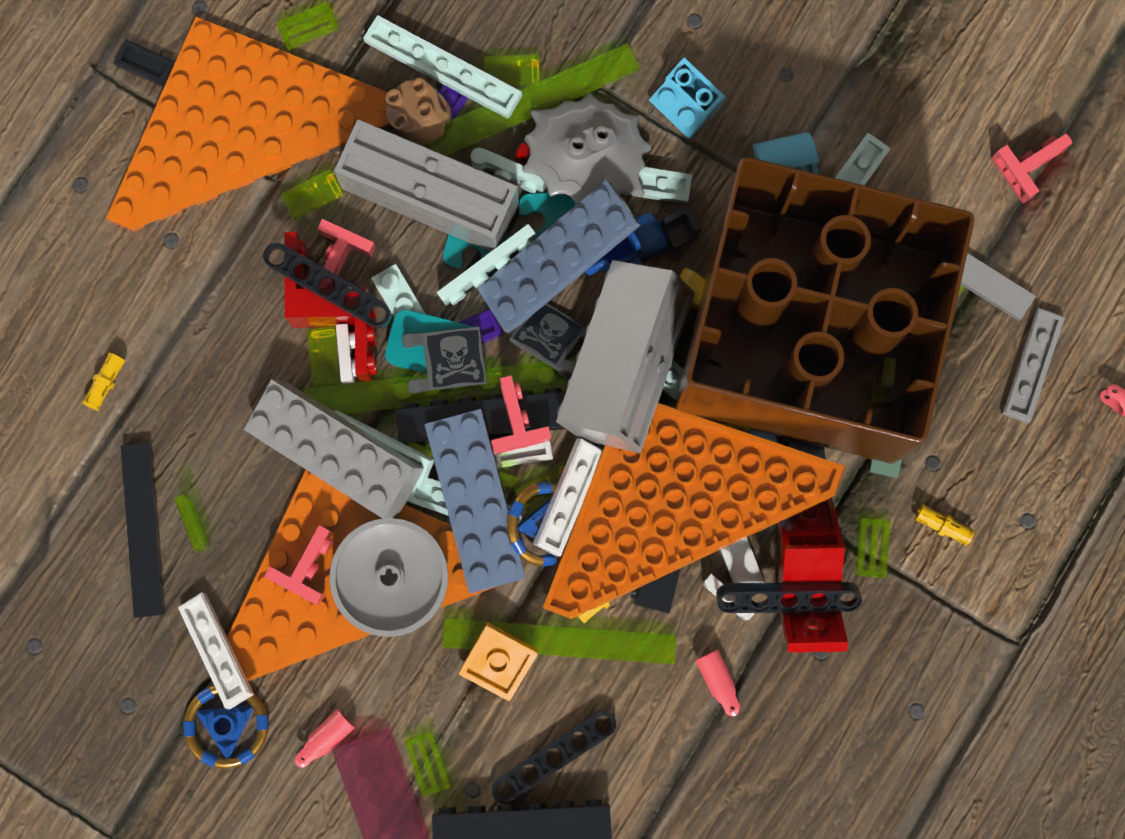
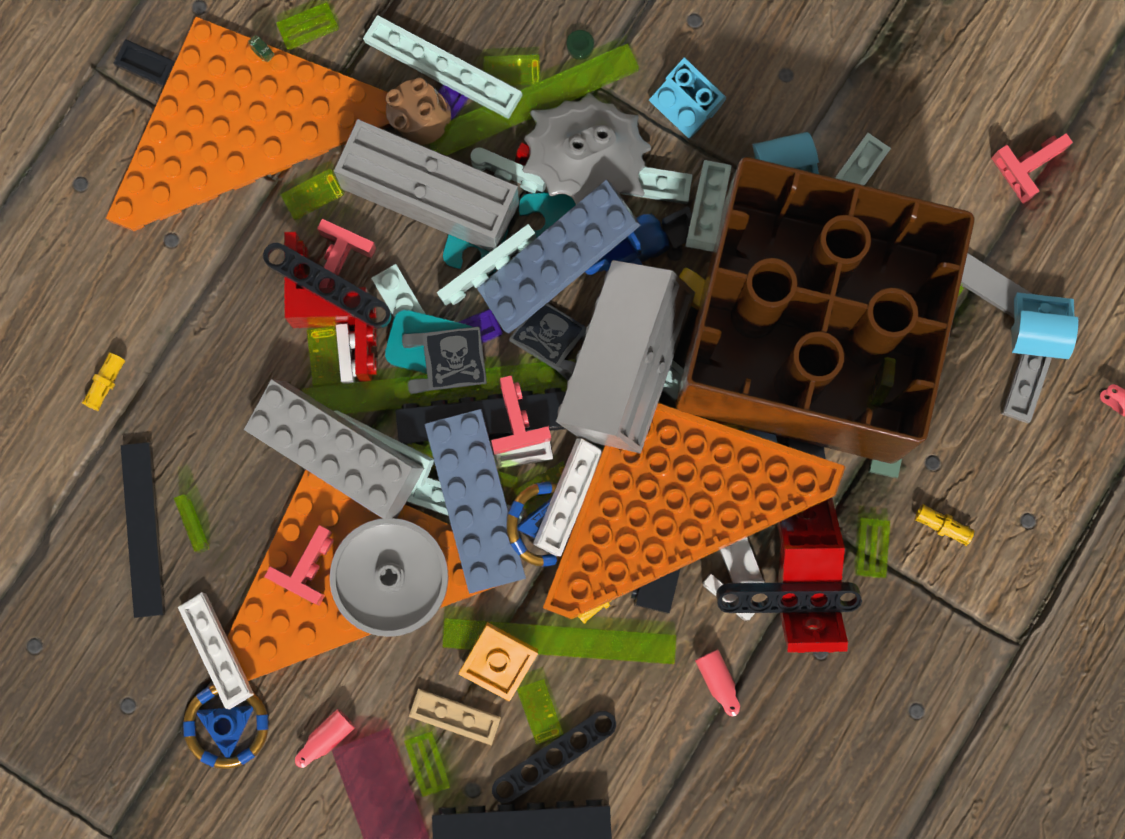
none -> clear green tile [248,35,275,63]
none -> tan tile [409,689,501,745]
none -> clear neon green tile [517,679,563,744]
none -> clear green tile [566,30,594,60]
none -> light aqua plate [686,160,732,252]
none -> medium azure brick [1011,292,1078,359]

